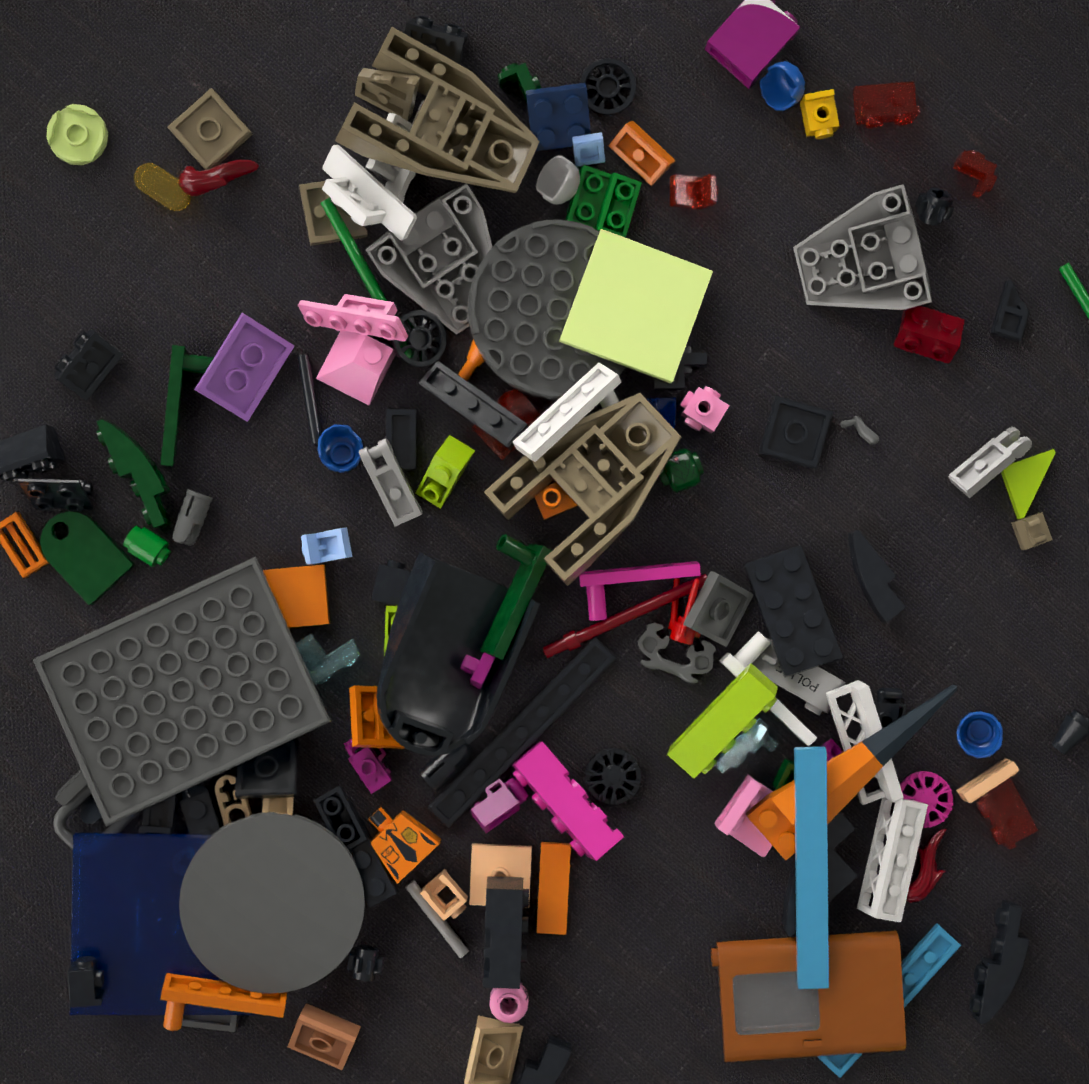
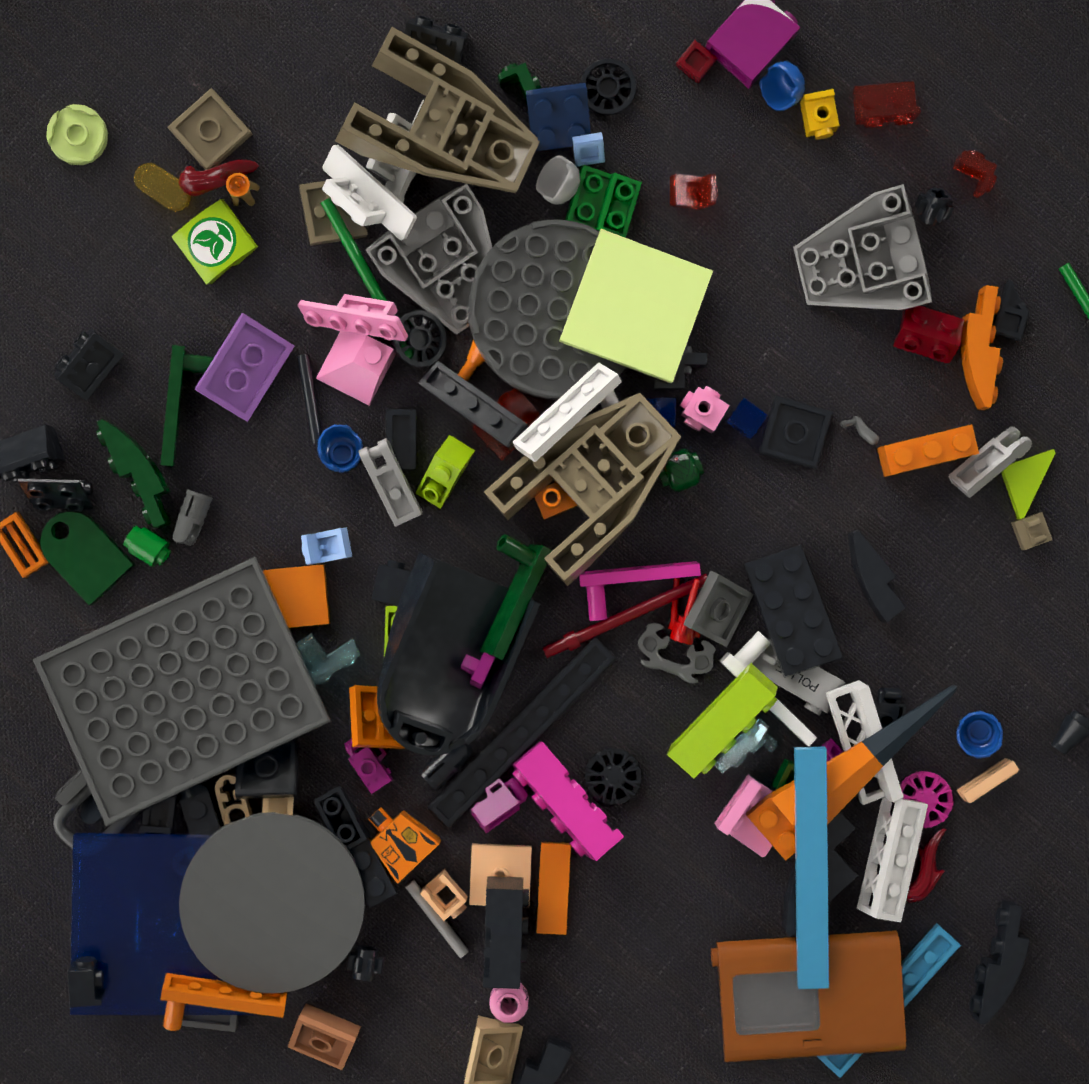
dark tan wing [355,68,420,121] -> none
orange slope [608,121,675,186] -> none
clear red bracket [976,778,1038,850] -> none
none -> slope [172,199,258,285]
none -> orange piece [226,173,259,206]
none -> dark red tile [675,40,718,84]
none -> clear blue slope [726,398,768,439]
none -> orange brick [877,424,979,477]
none -> orange slope [961,285,1003,410]

